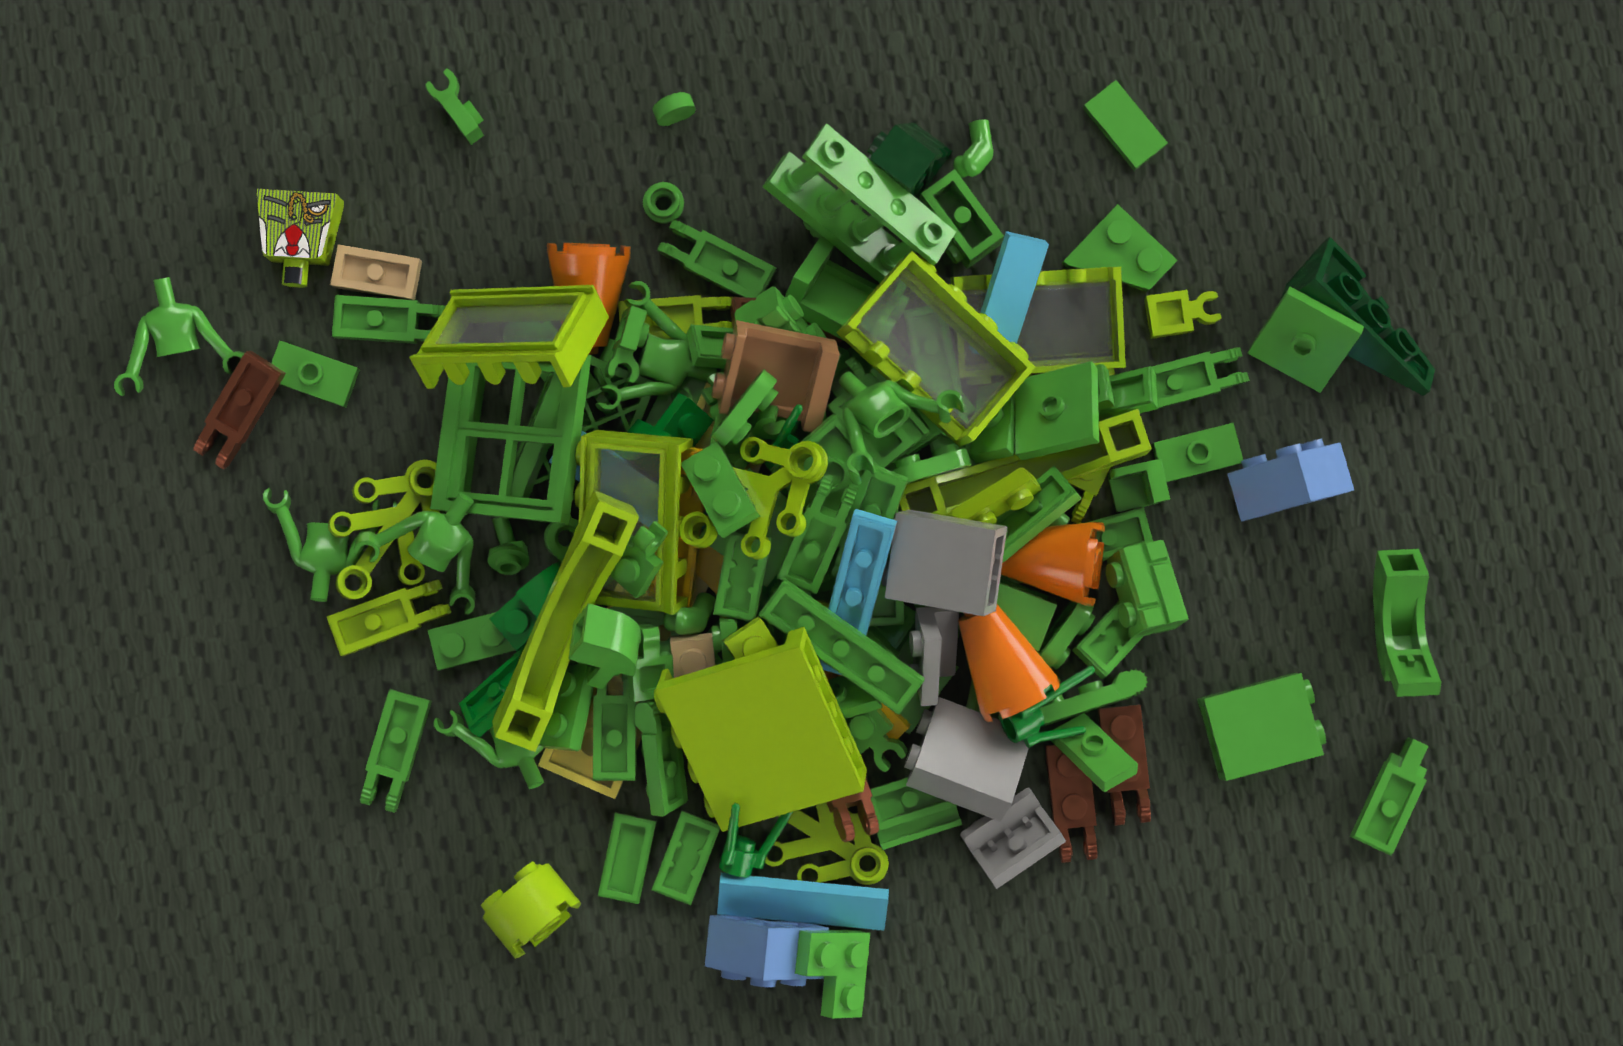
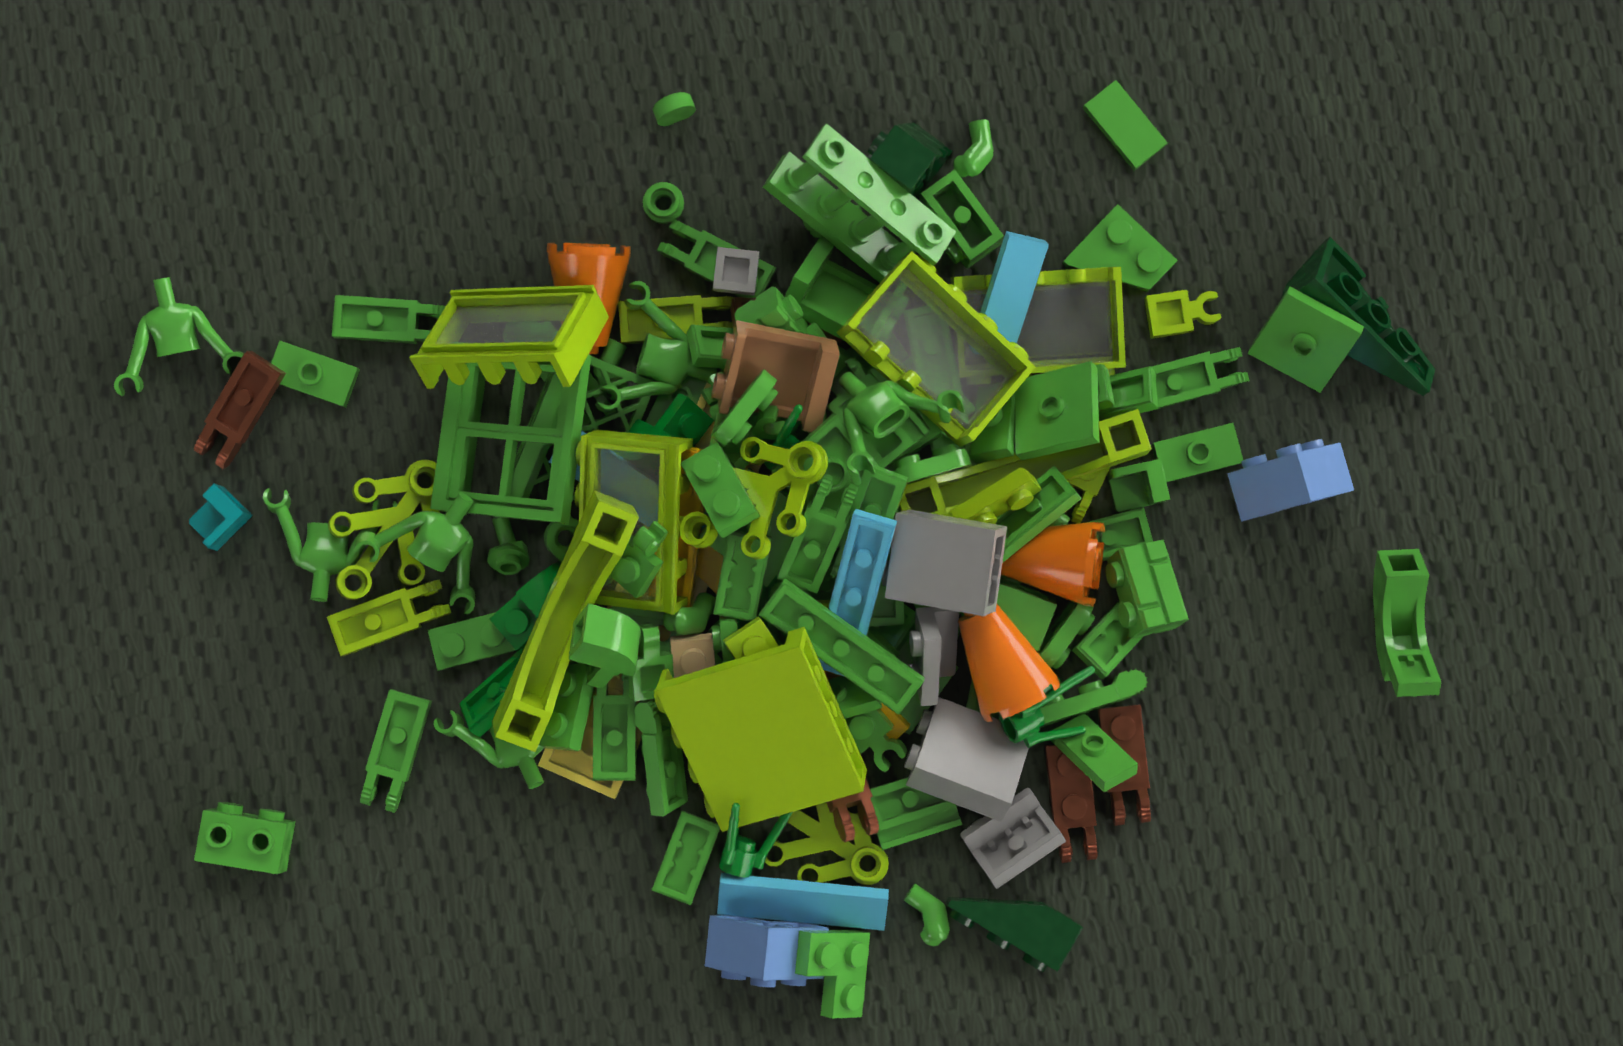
torso [257,189,344,288] -> none
tan plate [330,245,422,300] -> none
bright green plate [426,69,484,145] -> none
lime brick [481,861,581,959] -> none
bright green tile [598,812,657,904] -> none
bright green plate [605,306,650,385] -> none
bright green brick [1197,673,1326,781] -> none
bright green hinge [1350,737,1428,856] -> none
none -> teal panel [189,483,253,551]
none -> bright green brick [194,802,296,875]
none -> light grey tile [713,247,760,296]
none -> bright green arm [904,883,950,946]
none -> dark green slope [945,897,1083,972]

